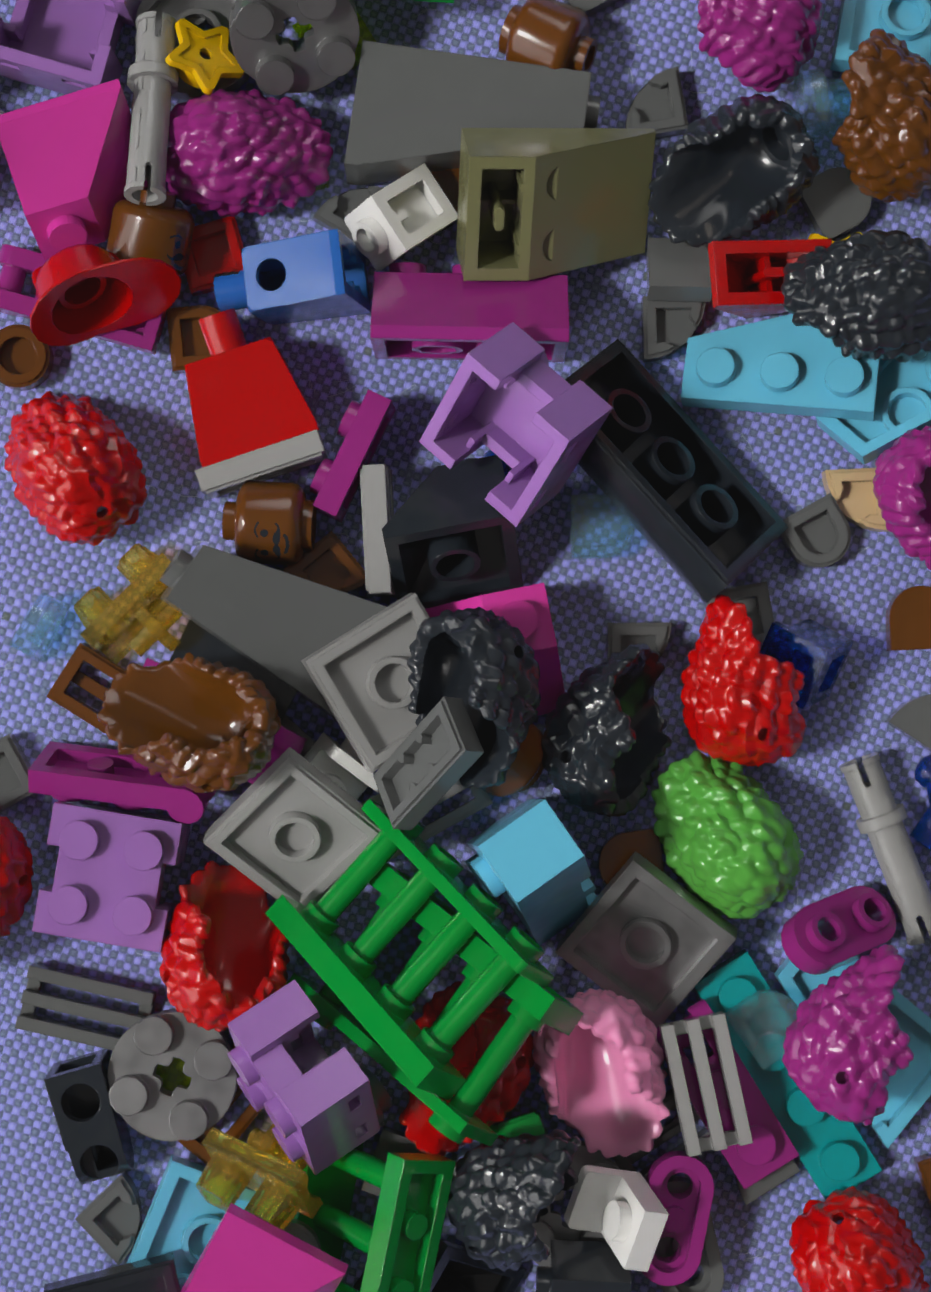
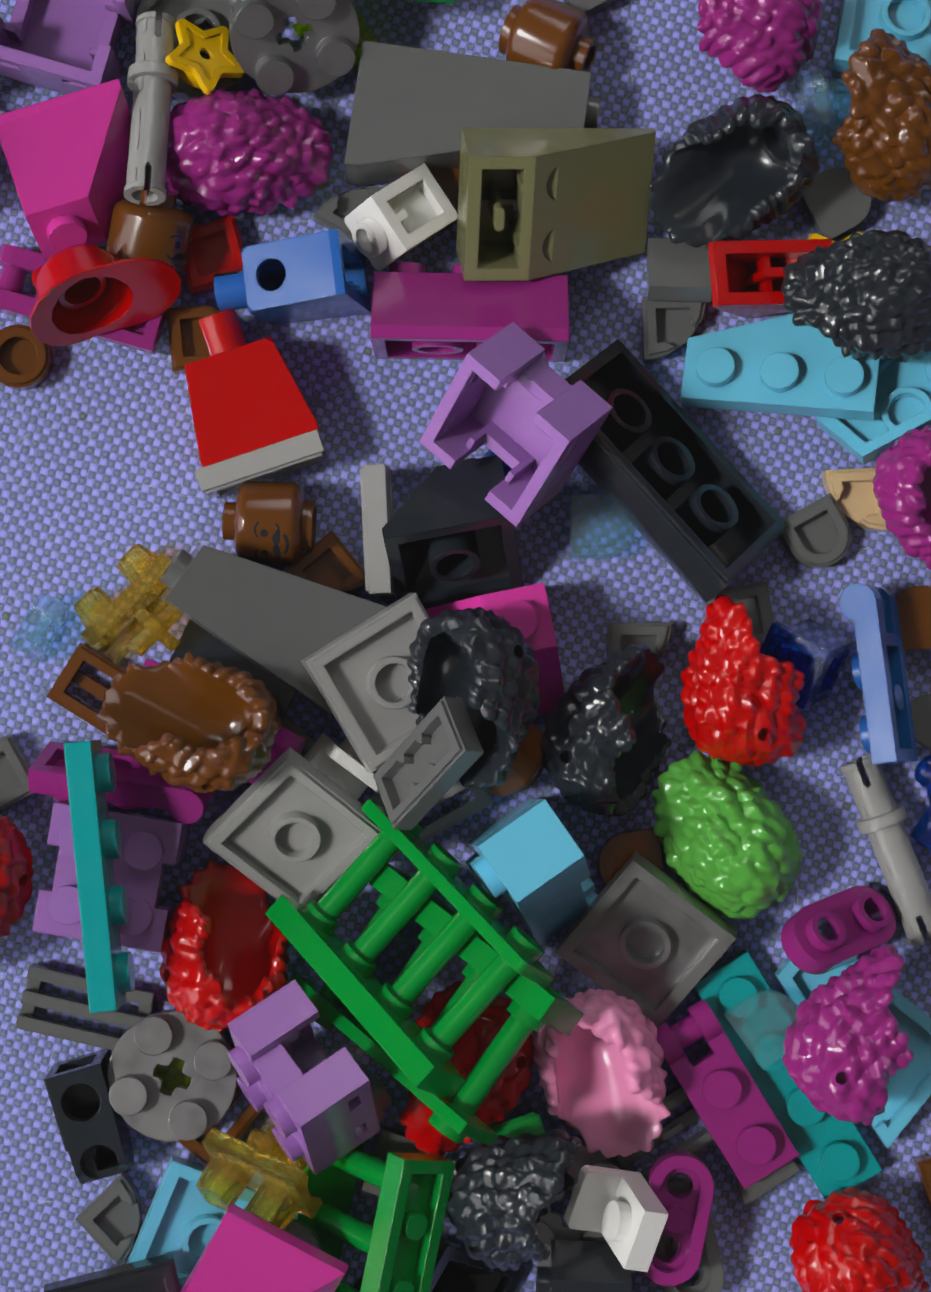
red piece [4,391,148,546] -> none
magenta plate [310,389,396,523] -> none
dark grey tile [625,67,688,139] -> none
light grey tile [659,1011,753,1157] -> none
none -> teal plate [63,740,135,1013]
none -> plate [839,583,918,765]

